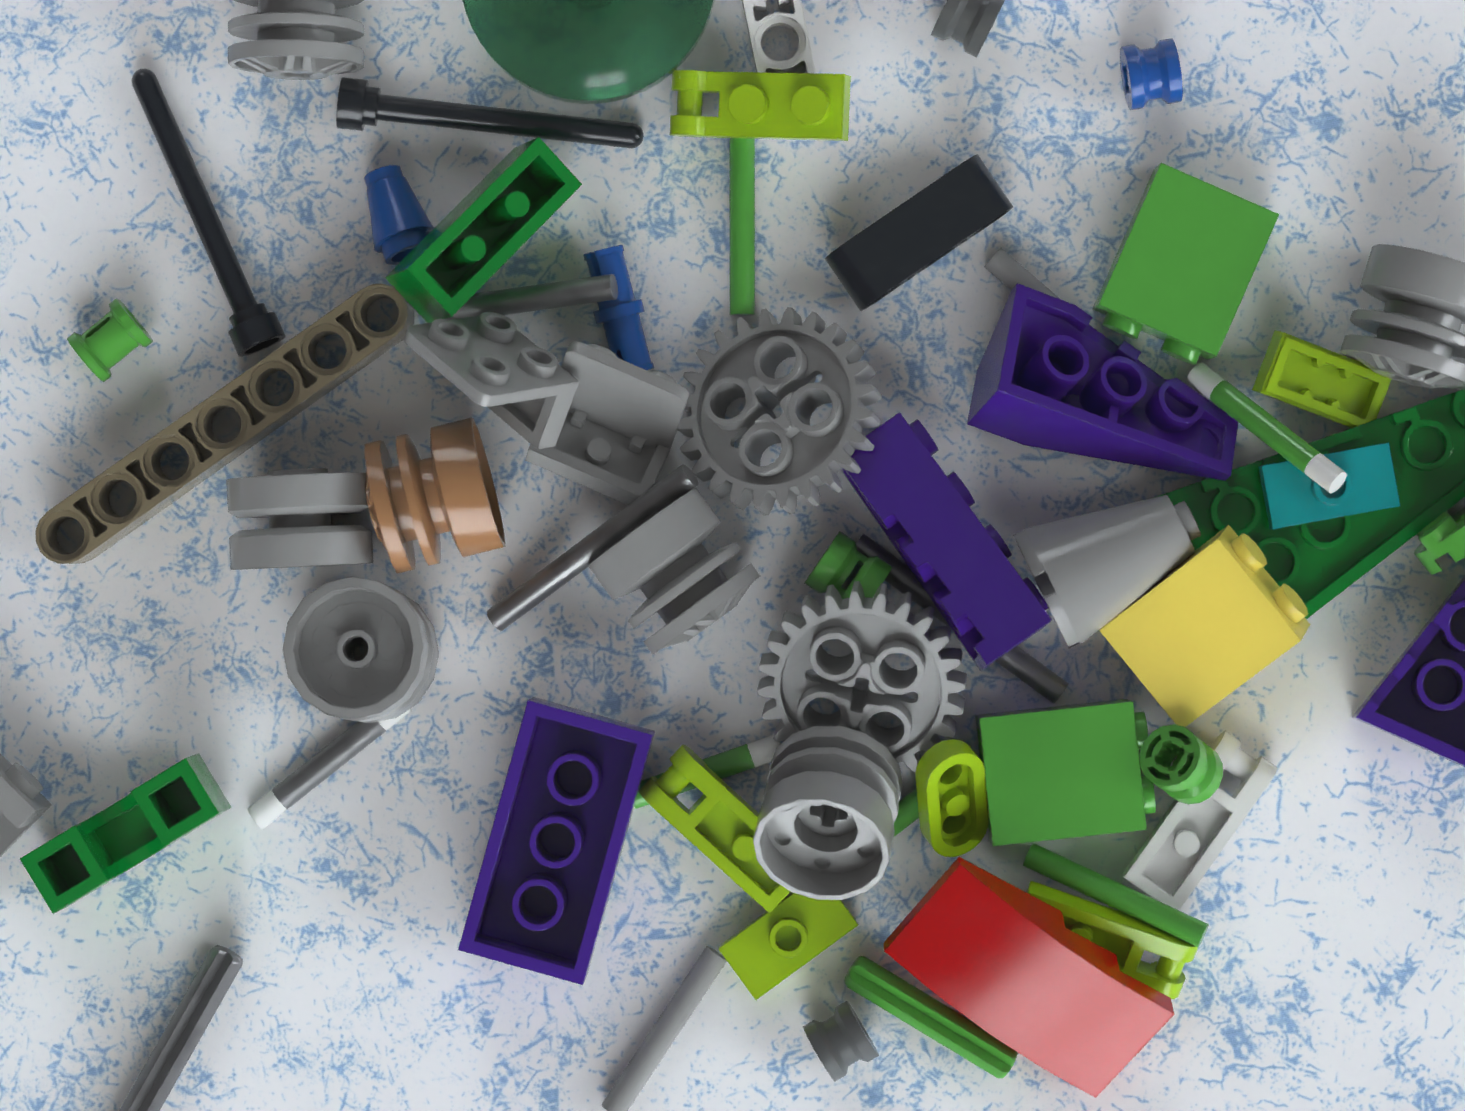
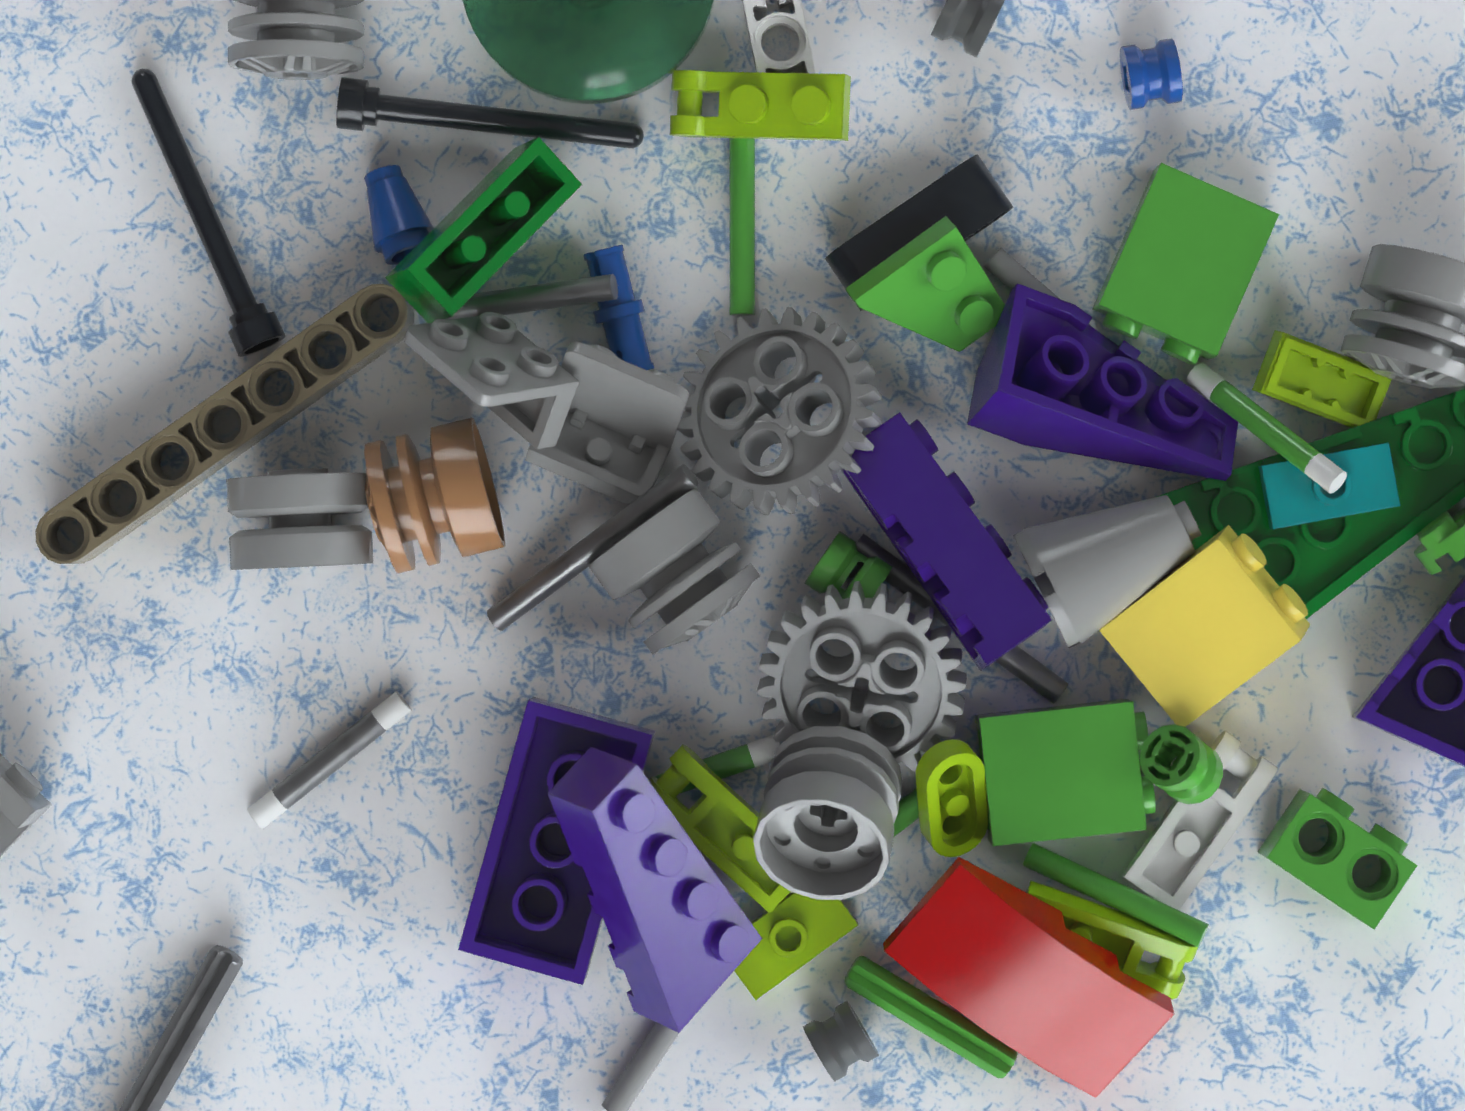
green arch [20,753,232,914] -> none
bright green bush [67,298,153,382] -> none
light grey wheel [282,577,439,724] -> none
none -> wedge [547,747,762,1033]
none -> bright green wing [845,216,1005,352]
none -> bright green brick [1258,788,1418,930]

